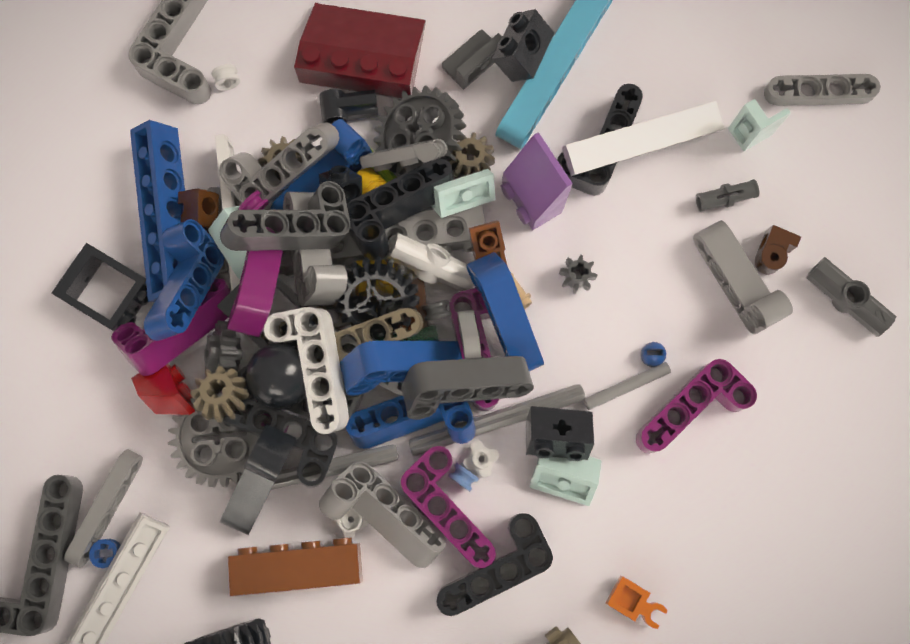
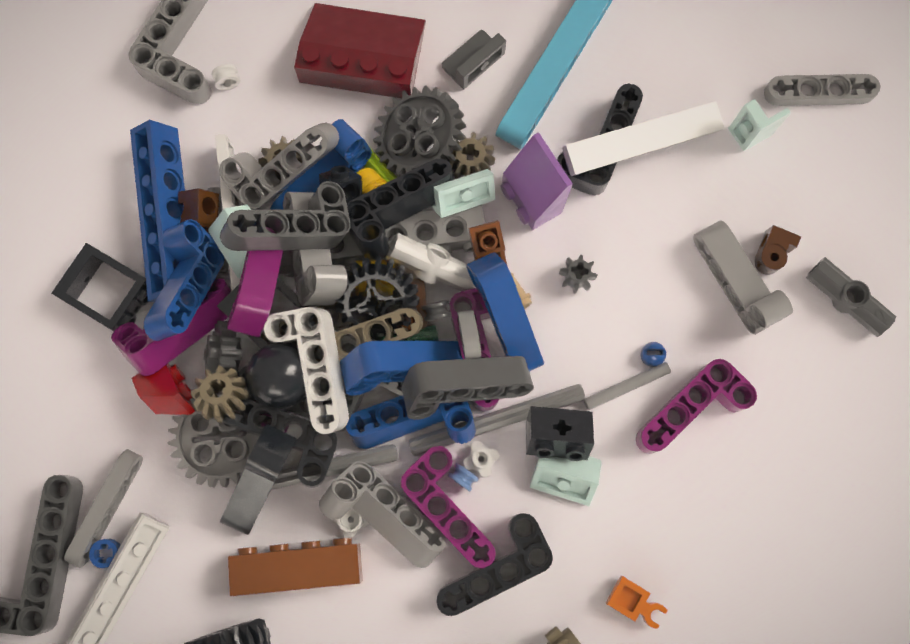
magenta bush [238,190,269,210] -> none
black piece [319,89,379,124] -> none
light grey hinge [360,139,448,172] -> none
black brick [492,9,554,82] -> none
dark grey pin [696,179,760,212] -> none

